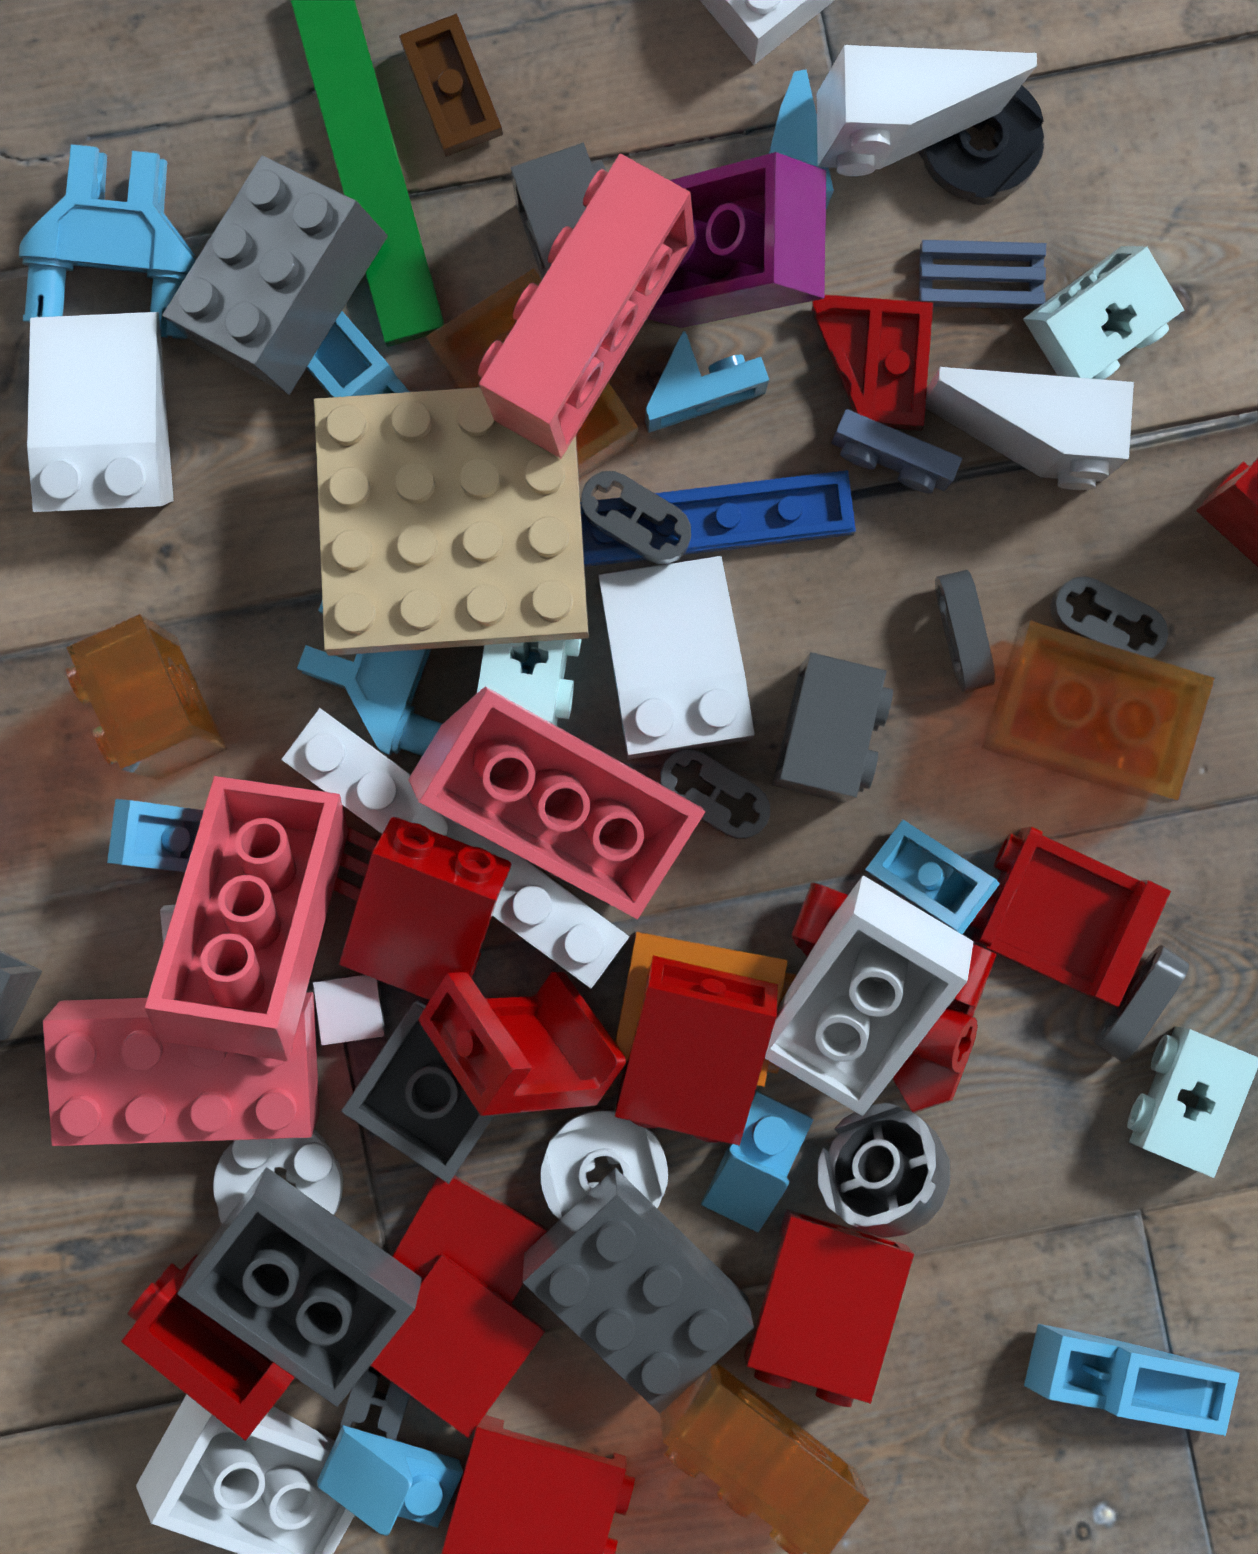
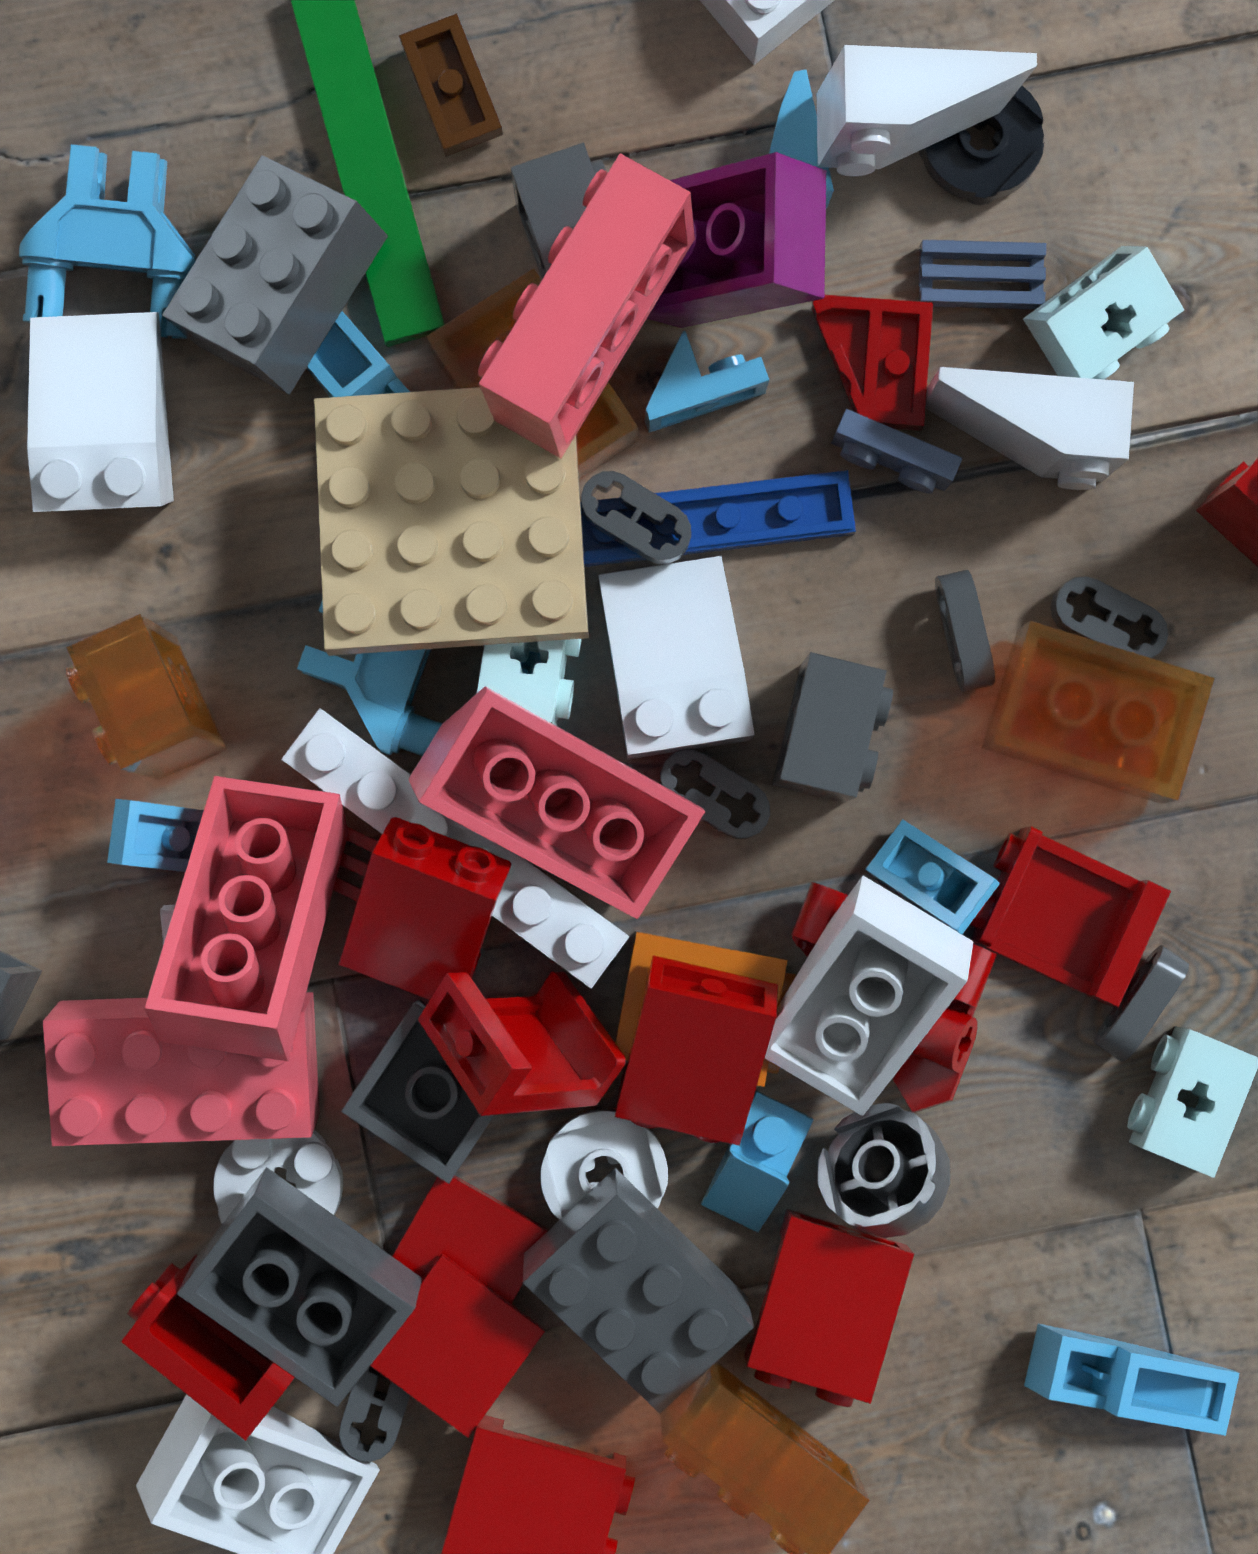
white tile [313,975,386,1045] -> none
medium azure slope [317,1425,463,1536] -> none

